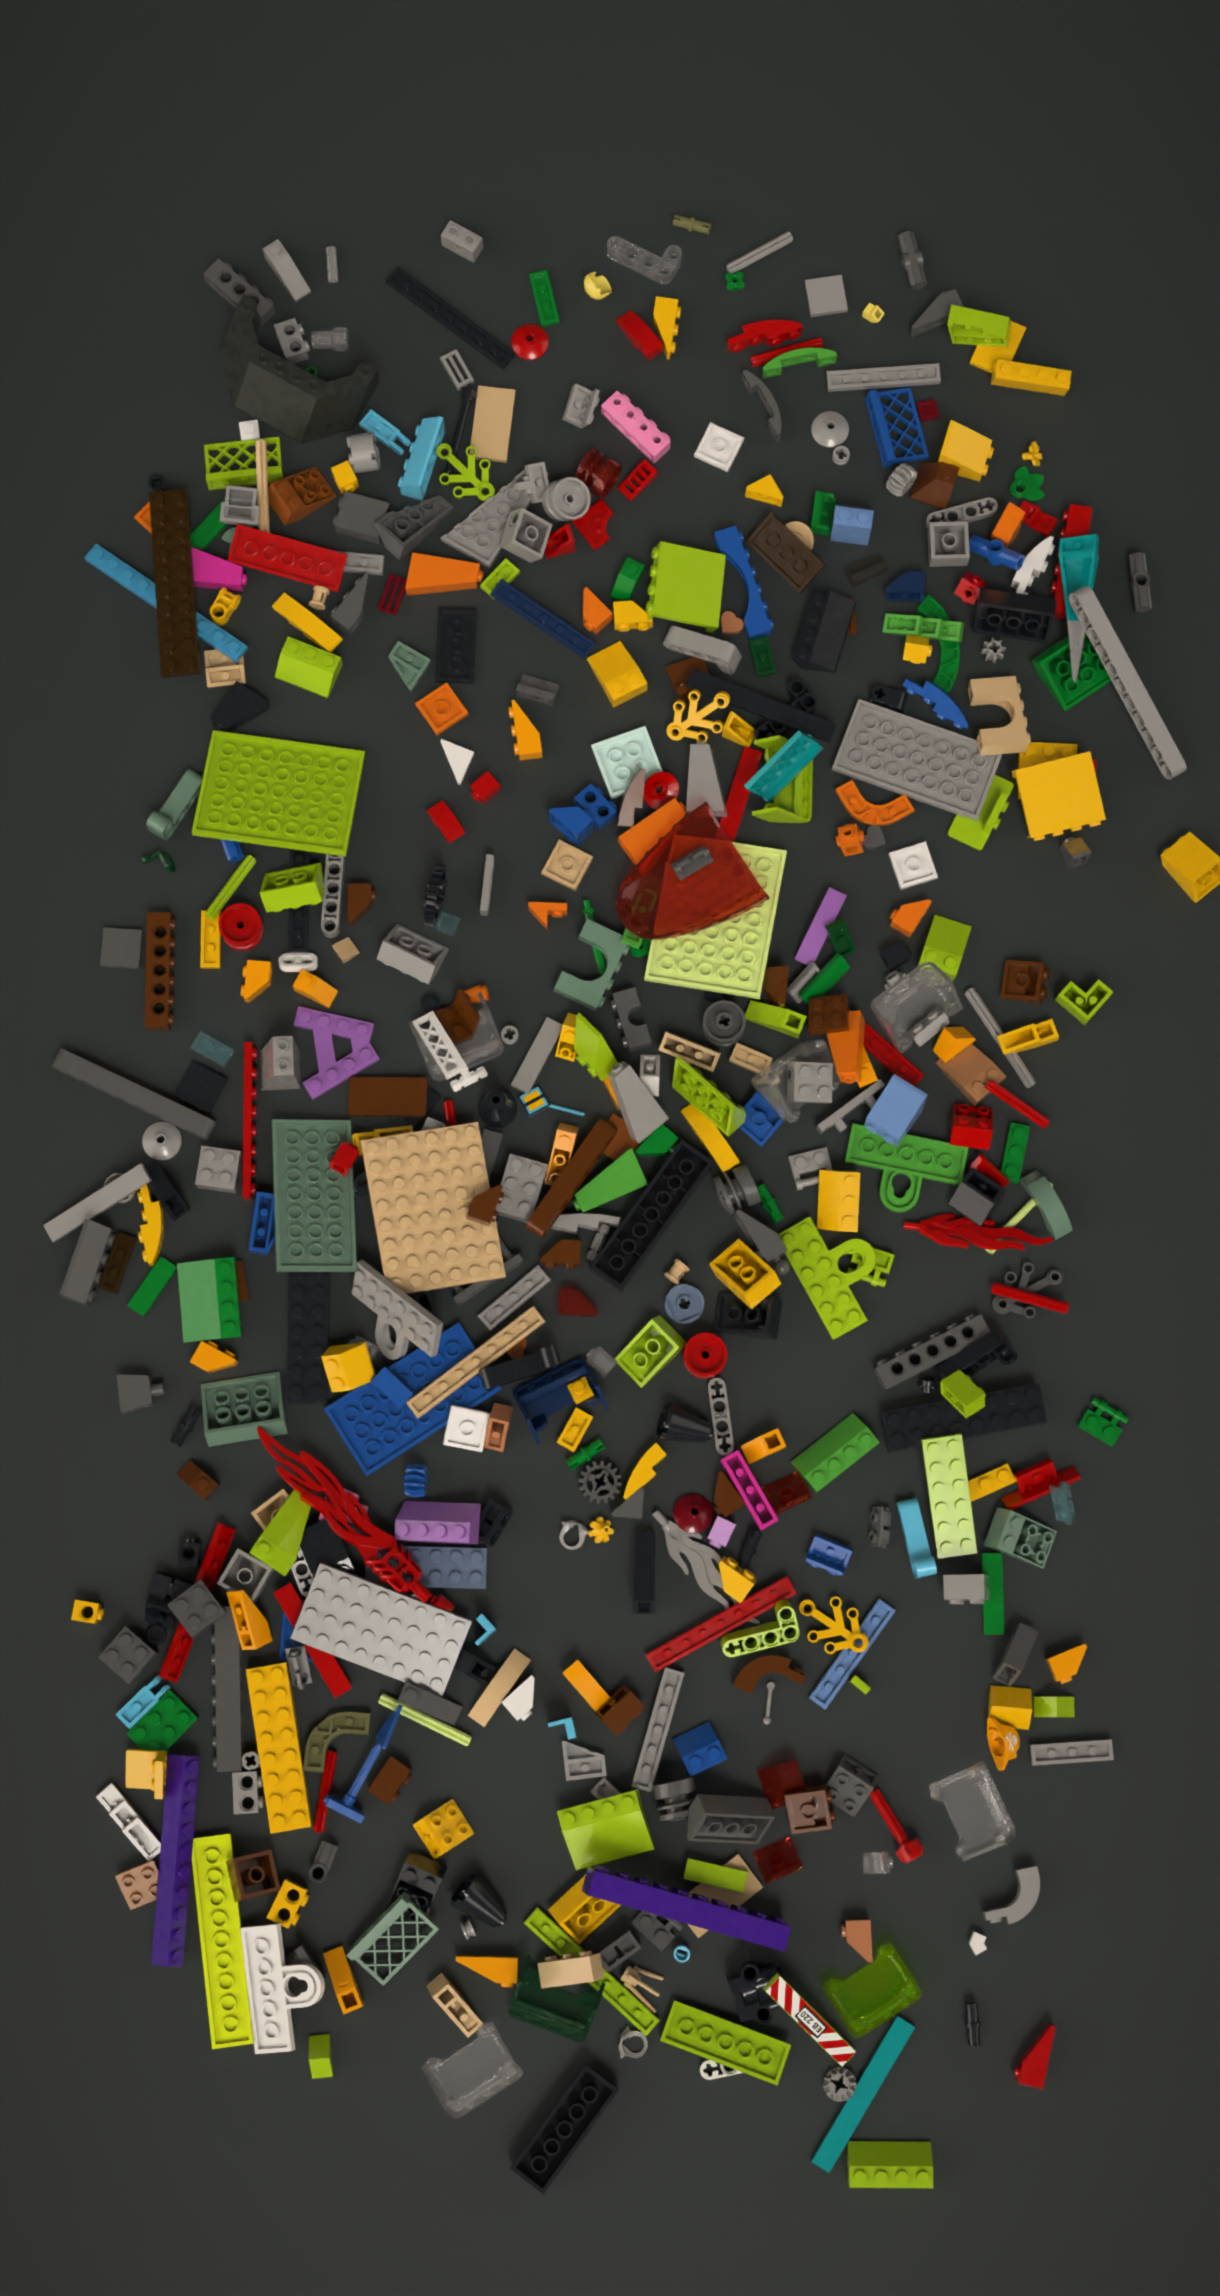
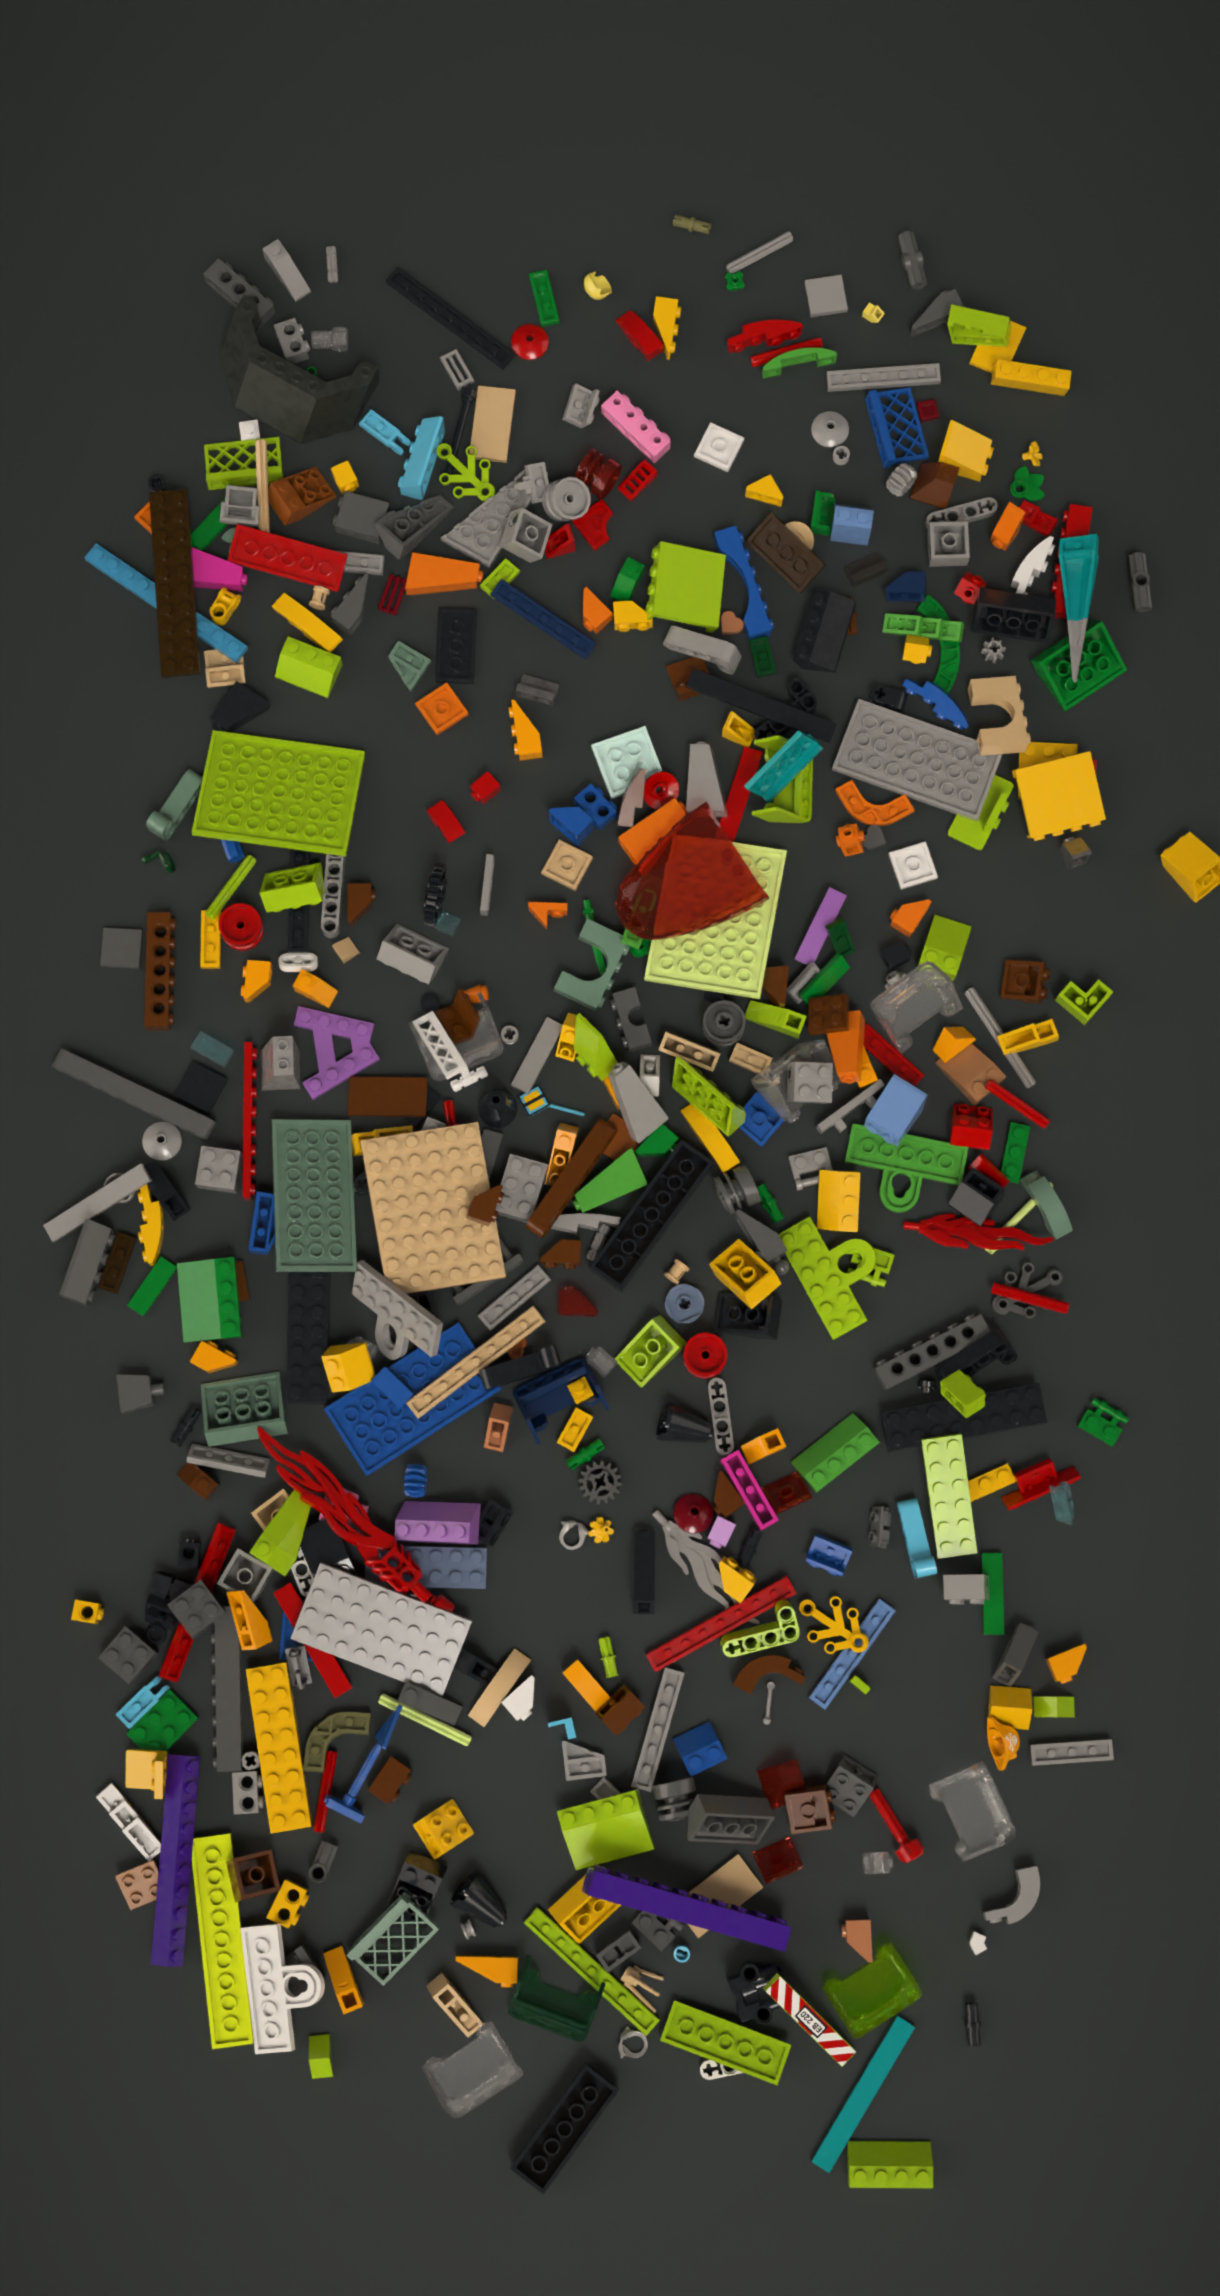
red brick [329,1142,360,1177] -> none
light grey brick [346,431,381,473] -> none
white tile [440,739,474,785] -> none
light grey brick [441,220,483,263] -> none
white tile [442,1405,491,1452] -> none
medium azure panel [475,1614,497,1646] -> none
tan brick [537,1950,604,1988] -> none
yellow slope [587,641,648,708] -> none
clear beam [607,236,682,284] -> none
dark grey slope [611,1487,644,1520] -> none
yellow slope [623,1443,667,1501] -> none
yellow plant [667,689,730,742] -> none
dark grey hinge [671,845,714,881] -> none
lime tile [683,1858,748,1893] -> none
dark grey slope [742,370,781,442] -> none
light grey gear [823,2067,856,2102] -> none
light grey bracket [908,1007,949,1046] -> none
blue piece [969,535,1025,571] -> none
sand green slope [984,1507,1057,1569] -> none
red slope [1014,2024,1056,2089] -> none
light grey beam [1069,585,1187,780] -> none
none -> light grey plate [187,1444,270,1478]
none -> lime axle [599,1637,619,1678]

